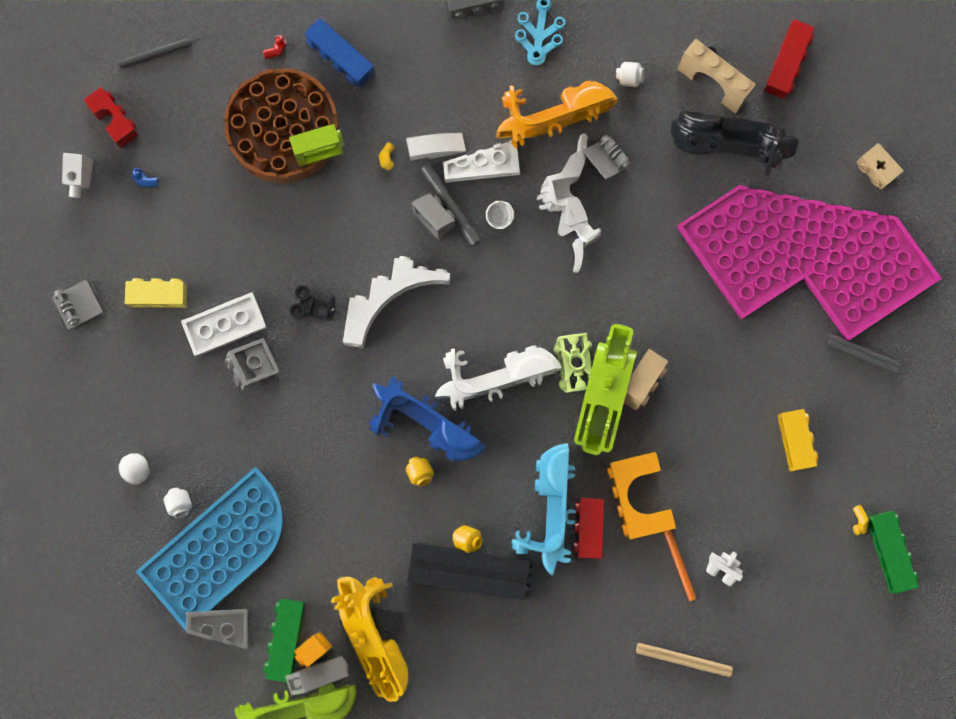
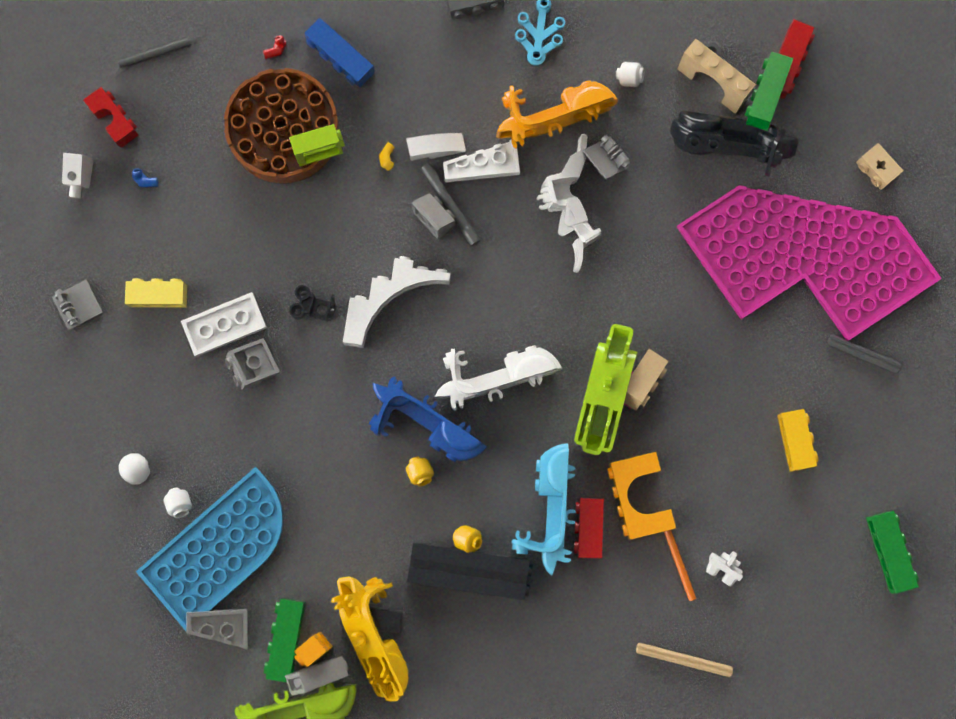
white hair [486,201,514,229] -> none
yellowish green piece [554,333,592,393] -> none
yellow arm [853,505,869,535] -> none
none -> green brick [745,52,793,131]

